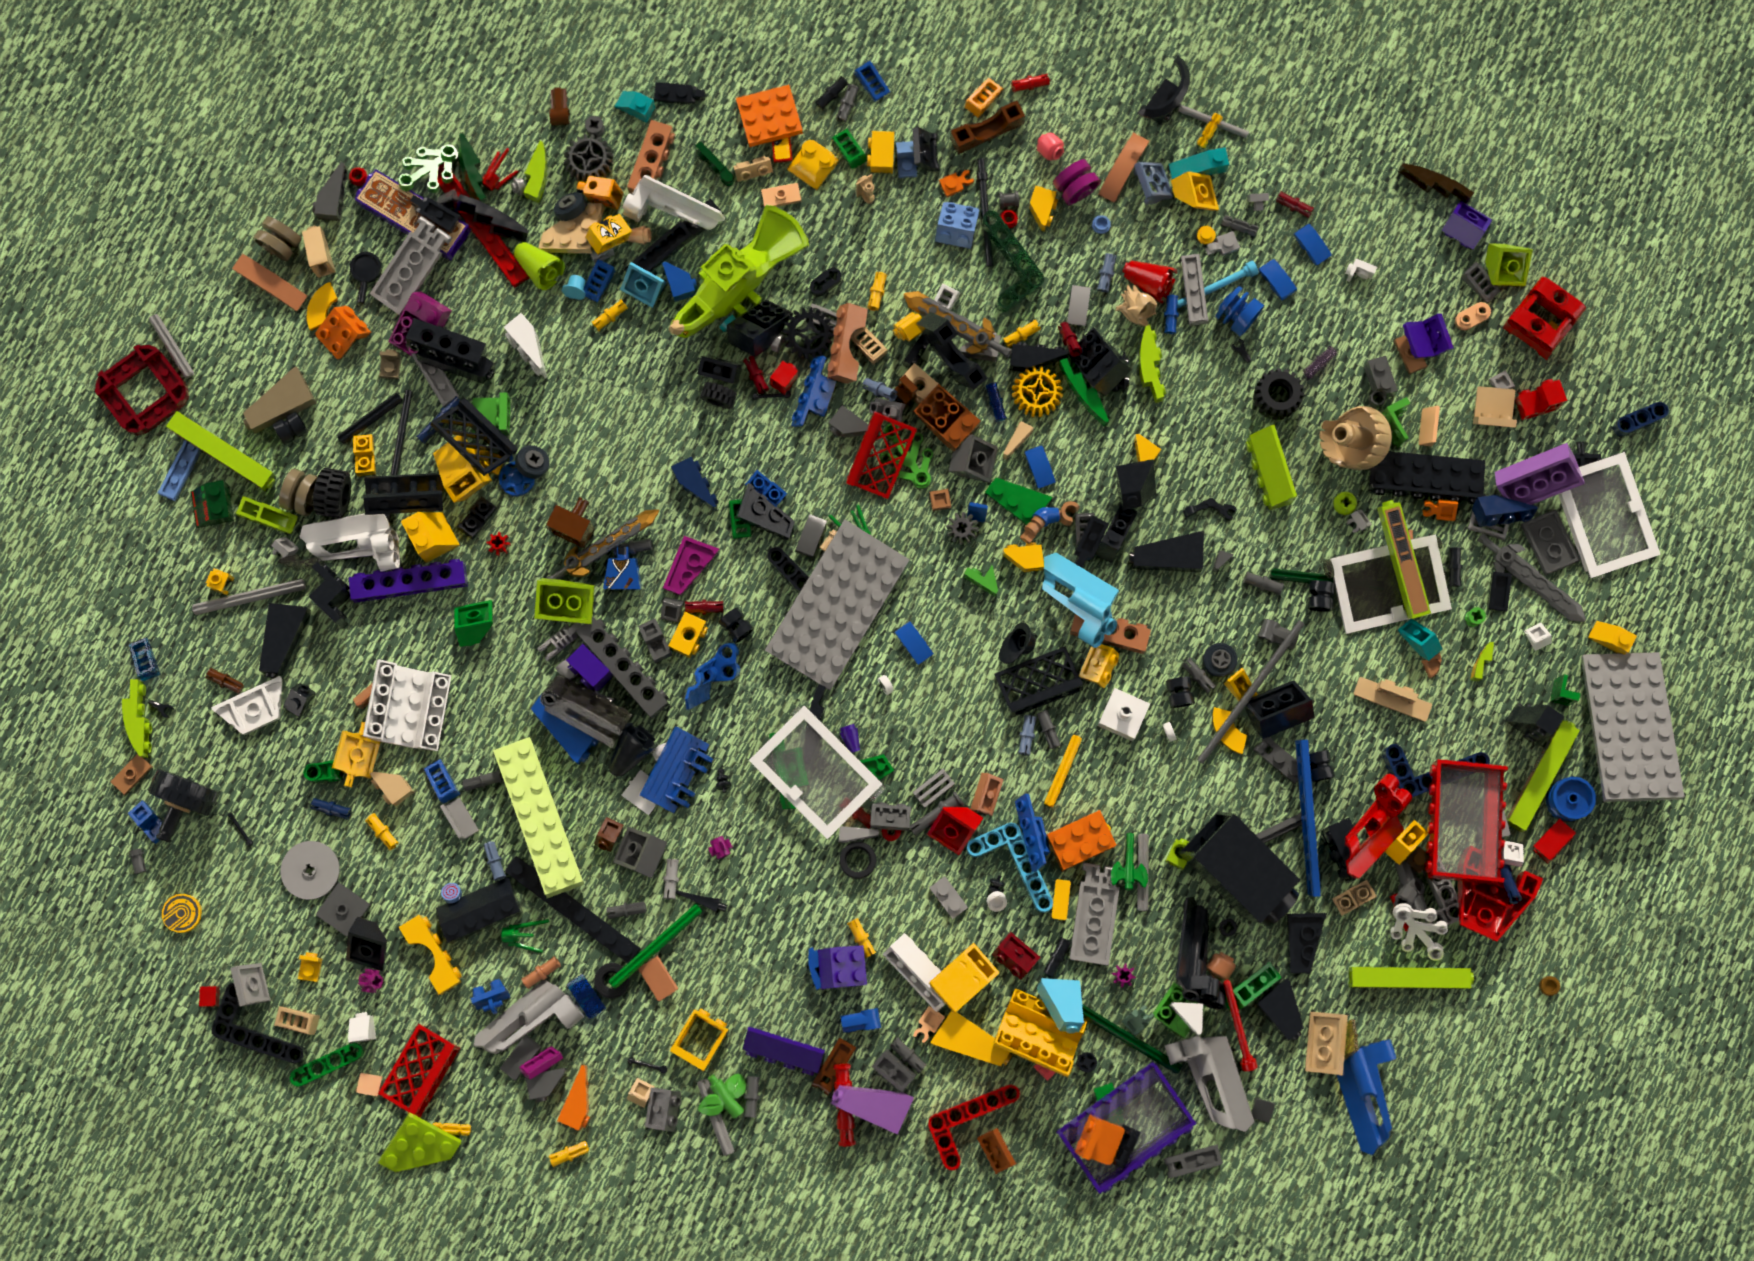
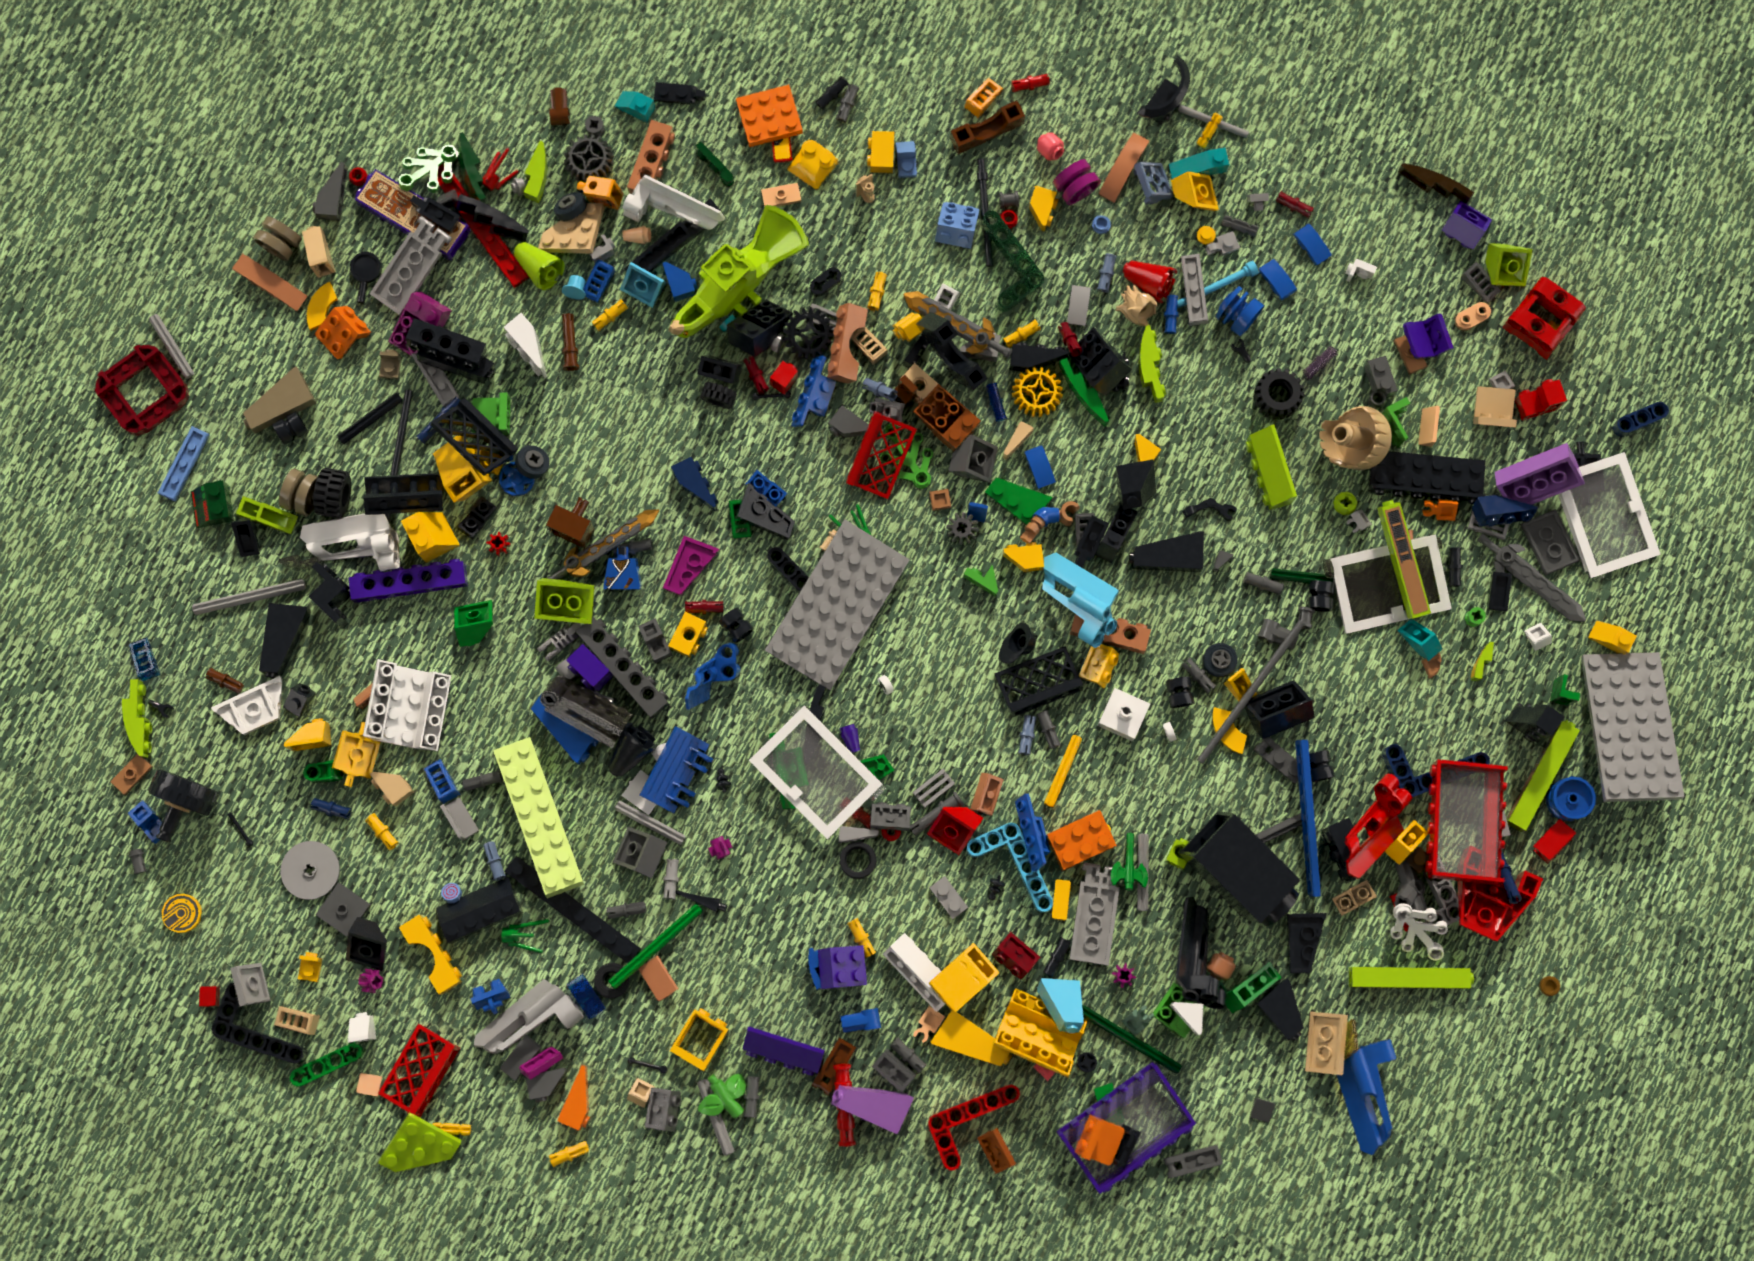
lime brick [166,411,275,491] -> none
yellow window [206,568,234,595] -> none
light grey tile [271,536,299,562] -> none
yellow slope [353,434,376,476] -> none
nougat pin [522,956,561,989] -> none
yellow brick [585,214,632,255] -> none
reddish brown bracket [594,817,624,852] -> none
dark grey slope [660,597,684,623] -> none
tan hinge [733,156,773,182] -> none
dark grey slope [795,514,827,558] -> none
green slope [832,129,867,170] -> none
blue slope [853,61,890,102] -> none
blue slope [894,621,934,665] -> none
black plate [912,127,940,171] -> none
orange plate [939,170,974,198] -> none
white tile [987,891,1007,912] -> none
light grey panel [1165,1035,1254,1132] -> none
black bush [1219,919,1237,937] -> none
red piece [1223,980,1258,1072] -> none
tan bracket [1353,677,1432,722] -> none
white bracket [1501,841,1524,867] -> none
none -> black slope [231,518,260,557]
none -> yellow slope [284,719,332,752]
none -> reddish brown pin [562,313,580,371]
none -> light grey axle [615,801,686,845]
none -> dark grey bush [1298,607,1315,629]

